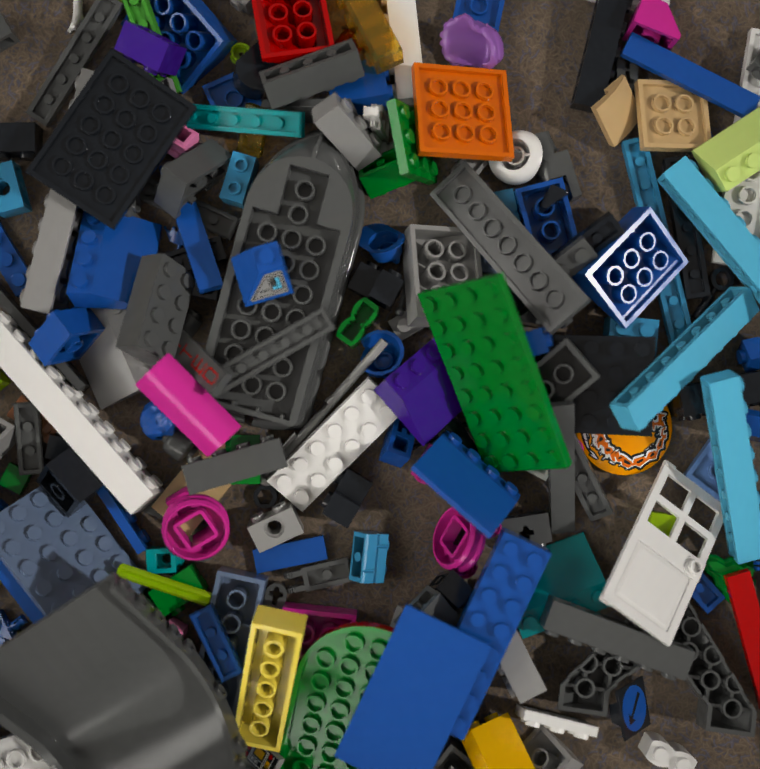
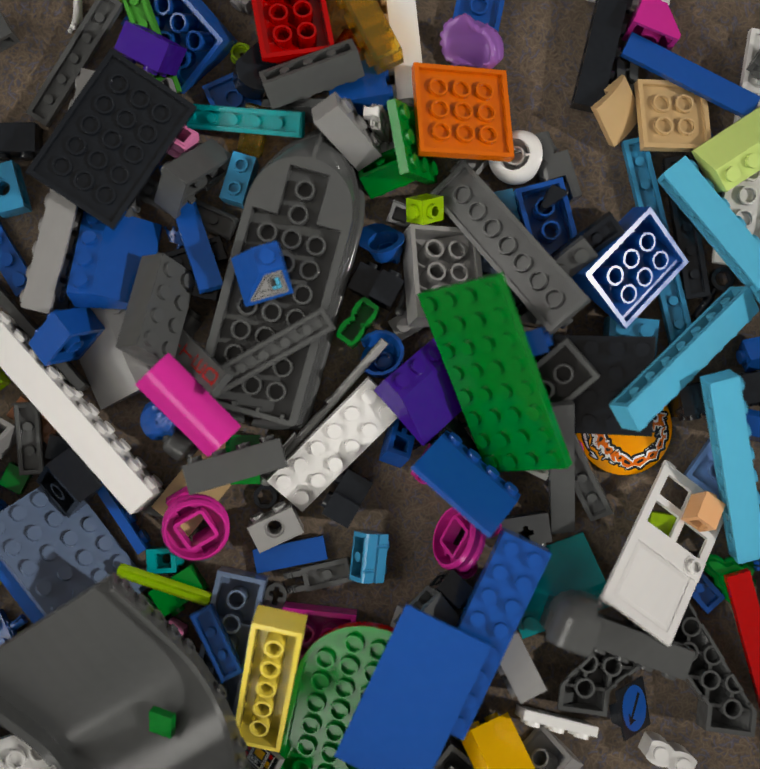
none -> green tile [149,706,176,739]
none -> dark grey slope [386,195,411,229]
none -> lime brick [406,193,444,225]
none -> dark grey brick [545,589,603,658]
none -> light nougat brick [682,491,726,532]

